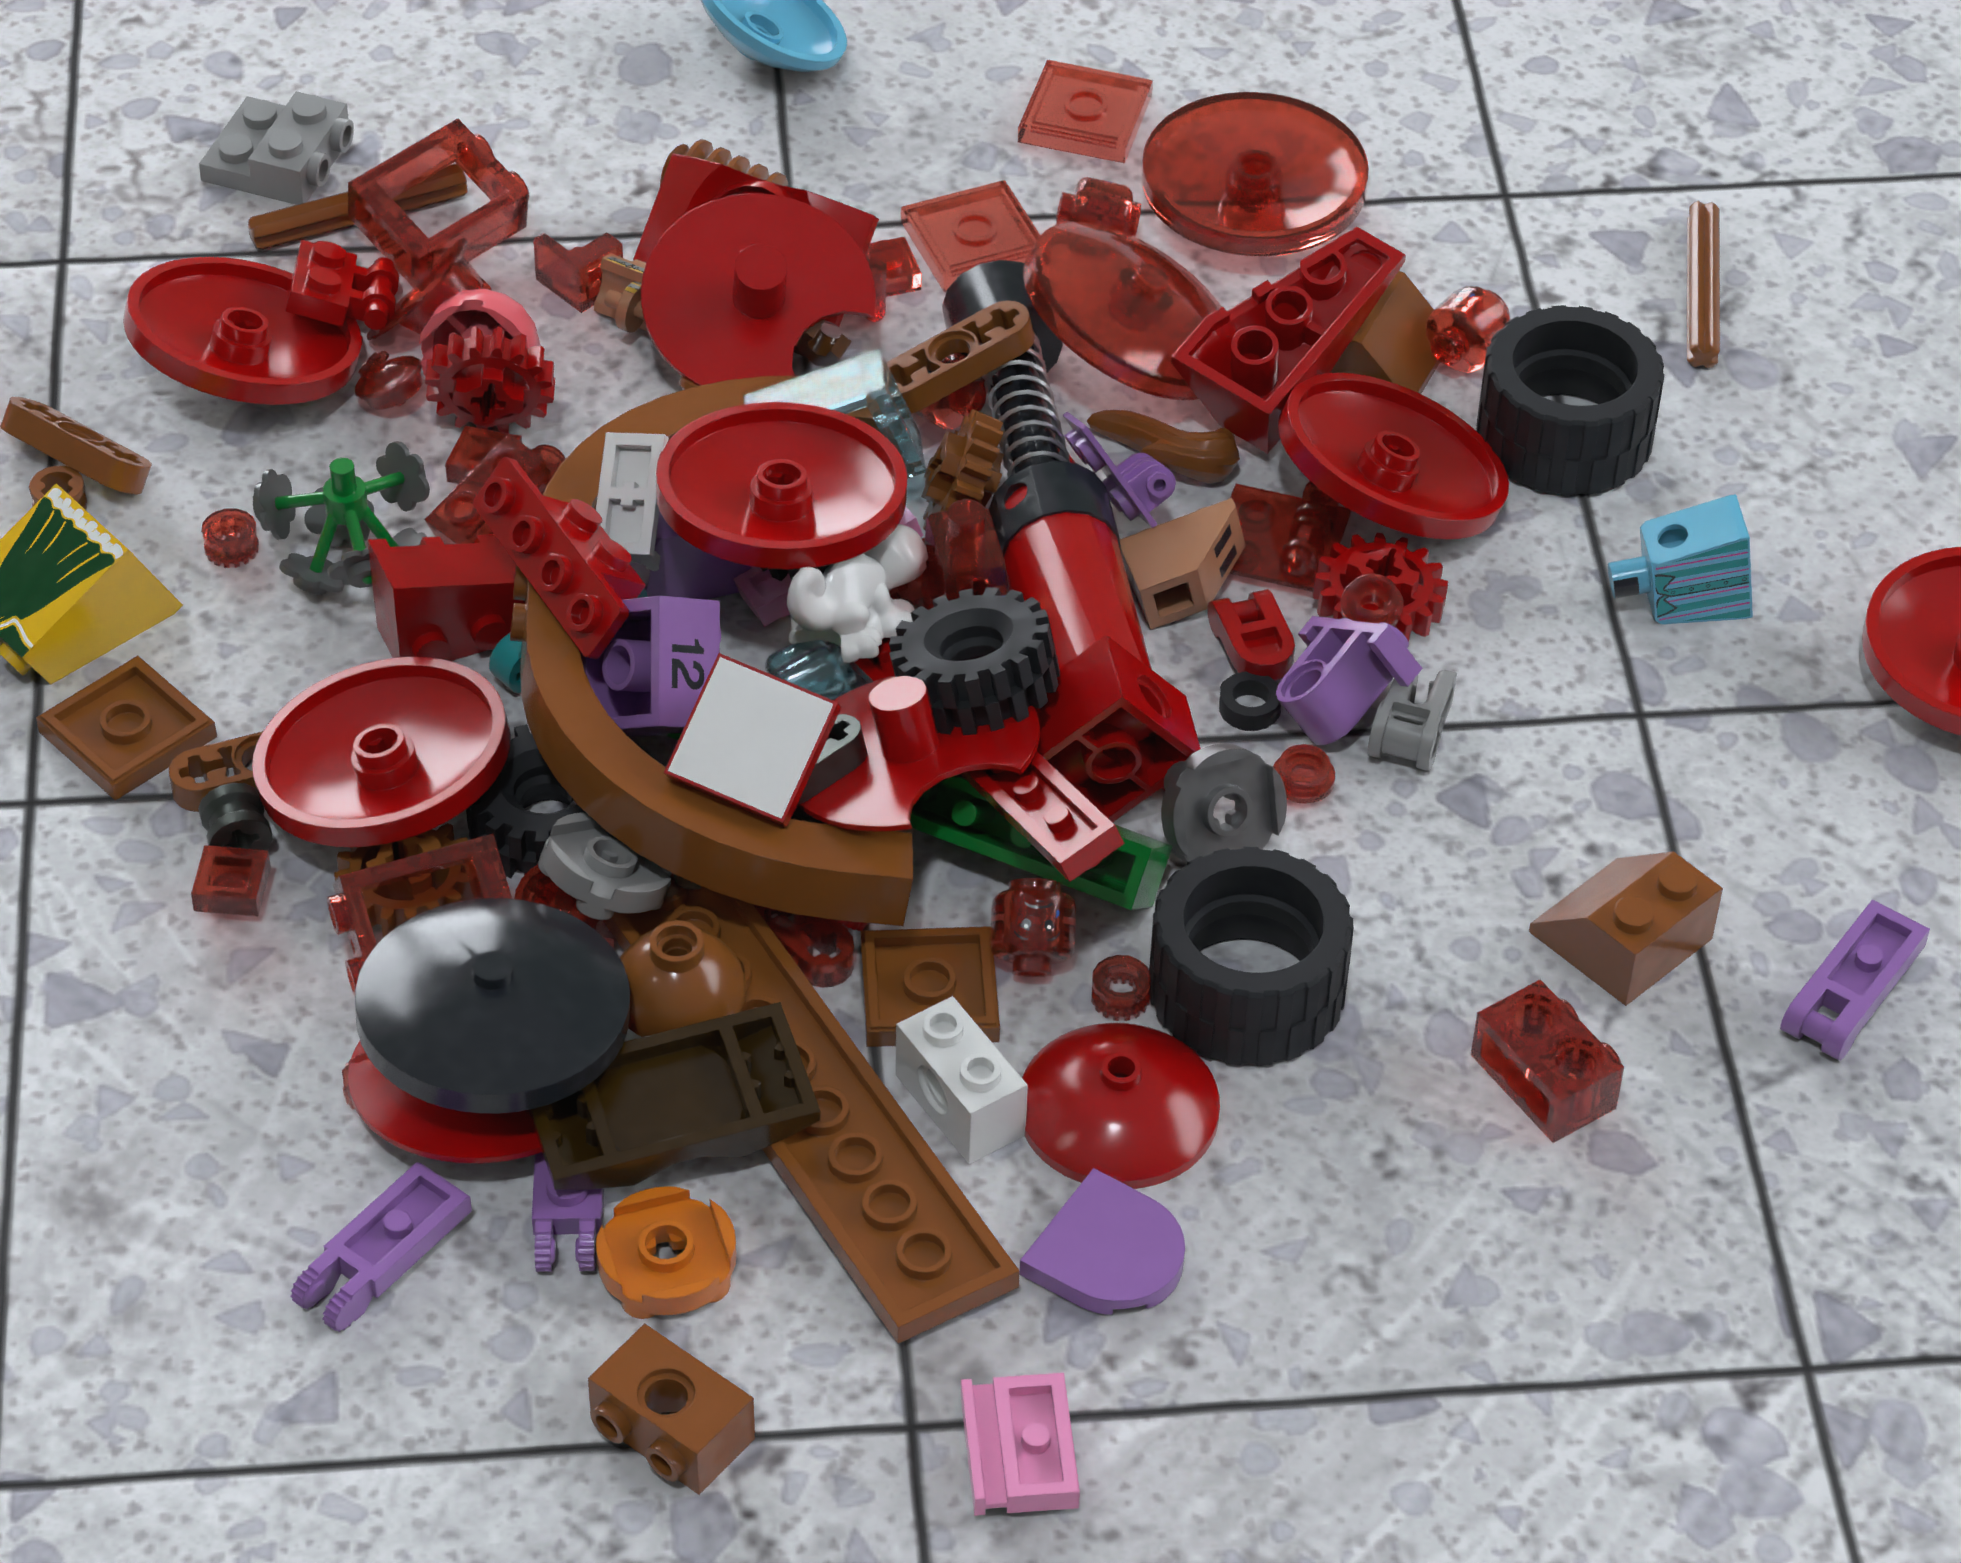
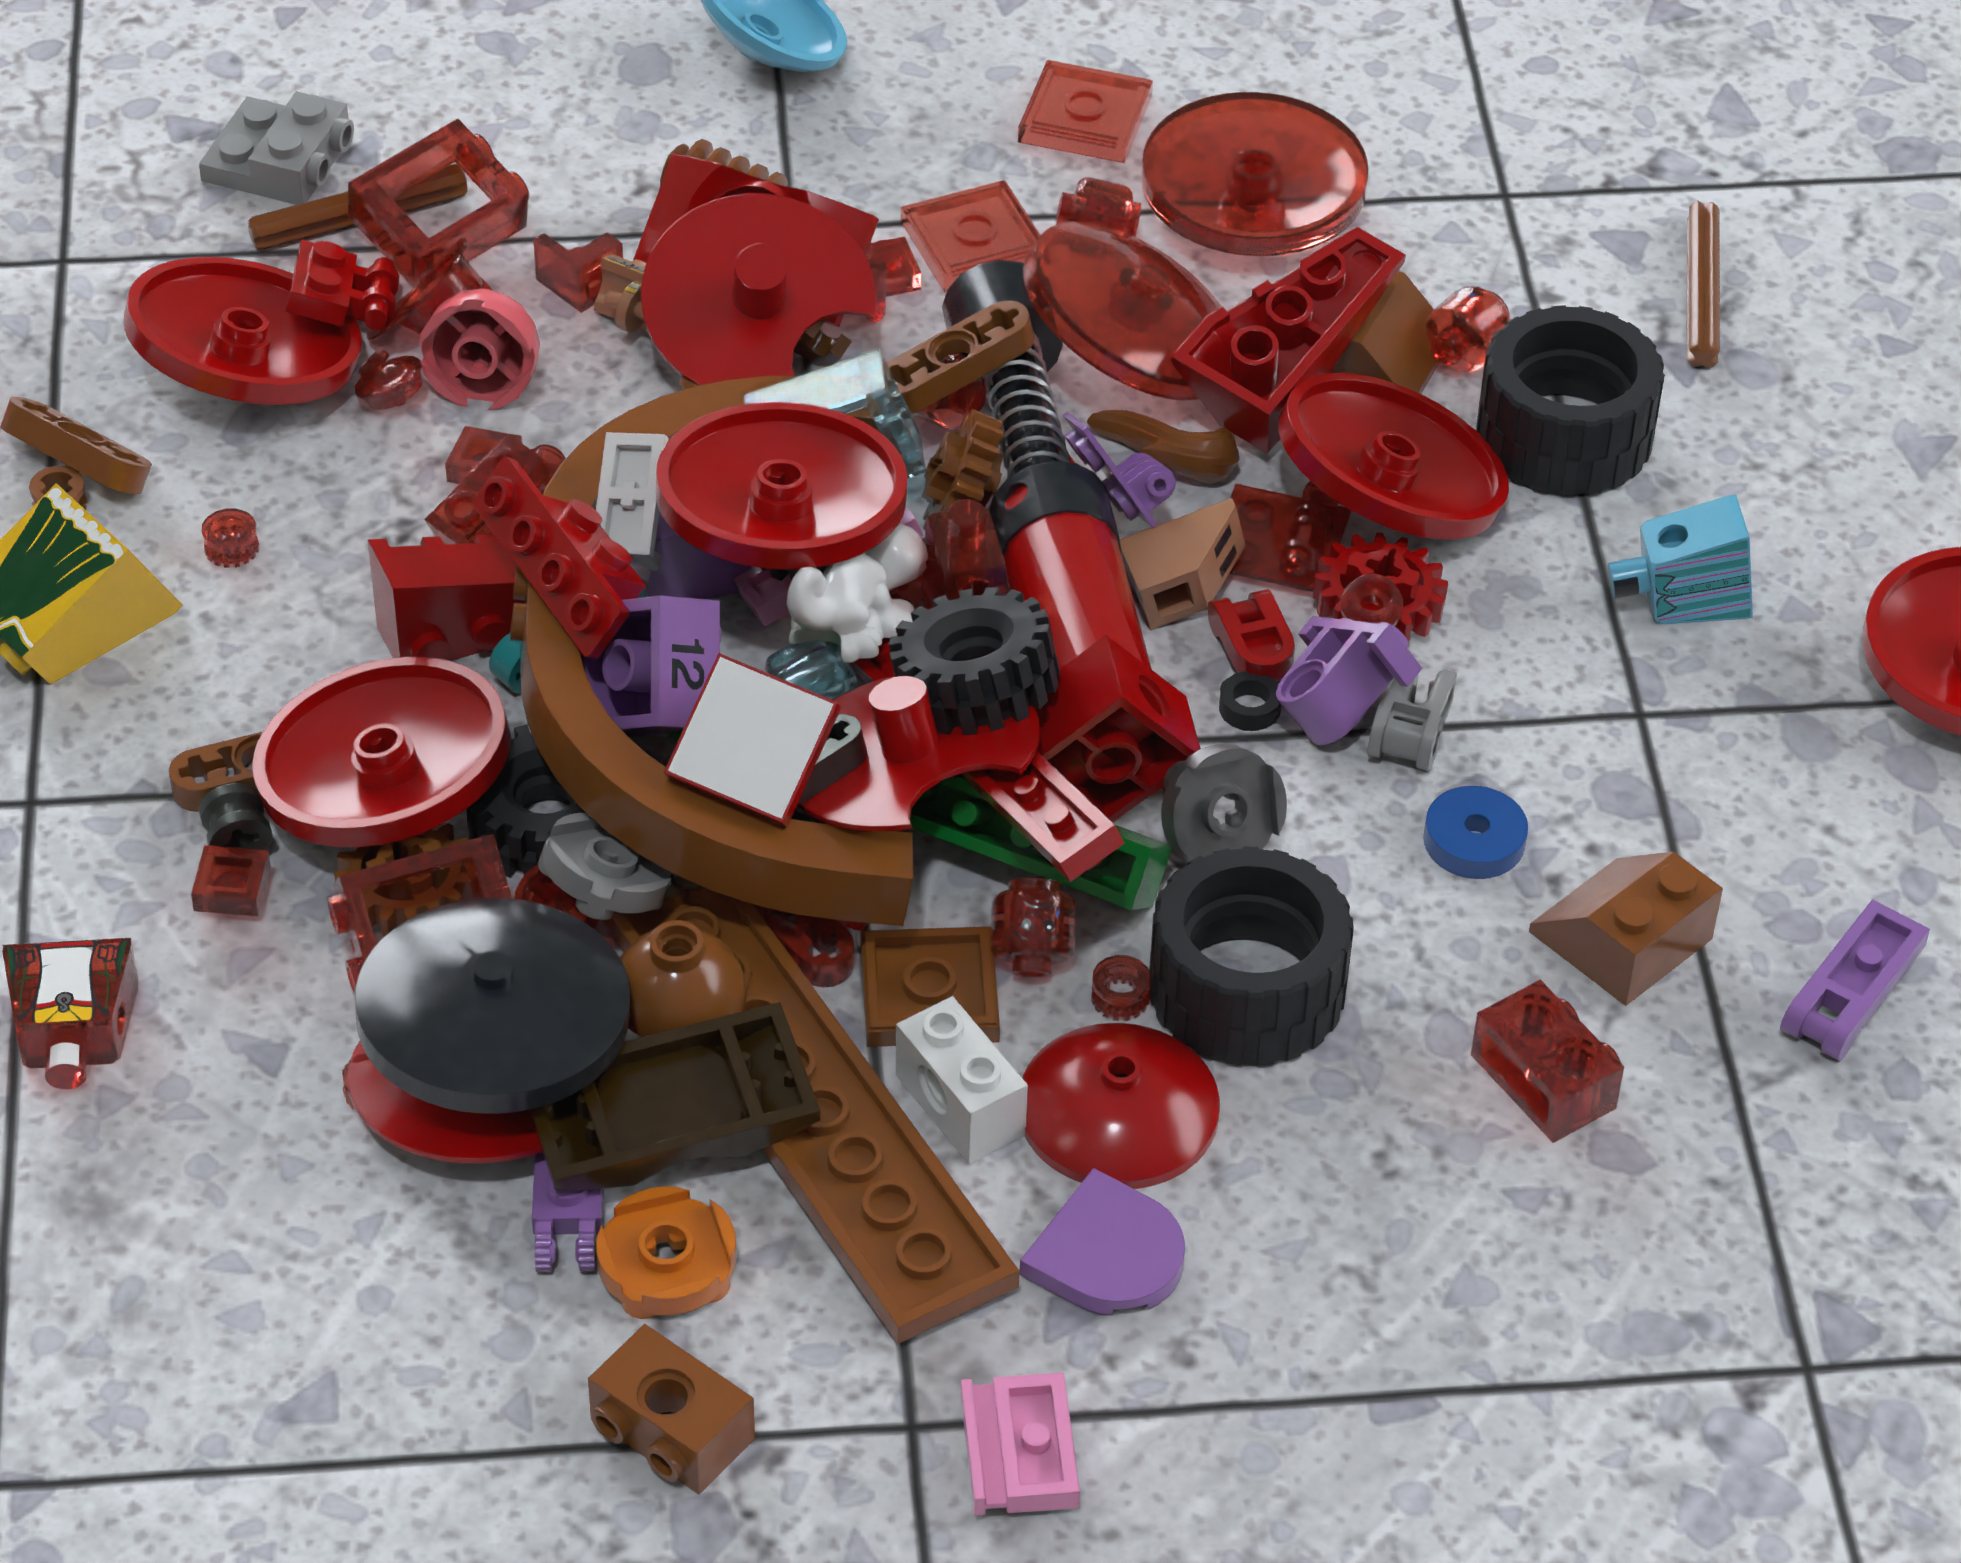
dark orange tile [36,656,217,801] -> none
dark grey plant [253,441,430,595] -> none
medium lavender hinge [290,1162,472,1332] -> none
red gear [424,327,555,434] -> none
clear red plate [1273,744,1335,804] -> none
none -> torso [2,938,139,1089]
none -> blue piece [1423,786,1528,879]

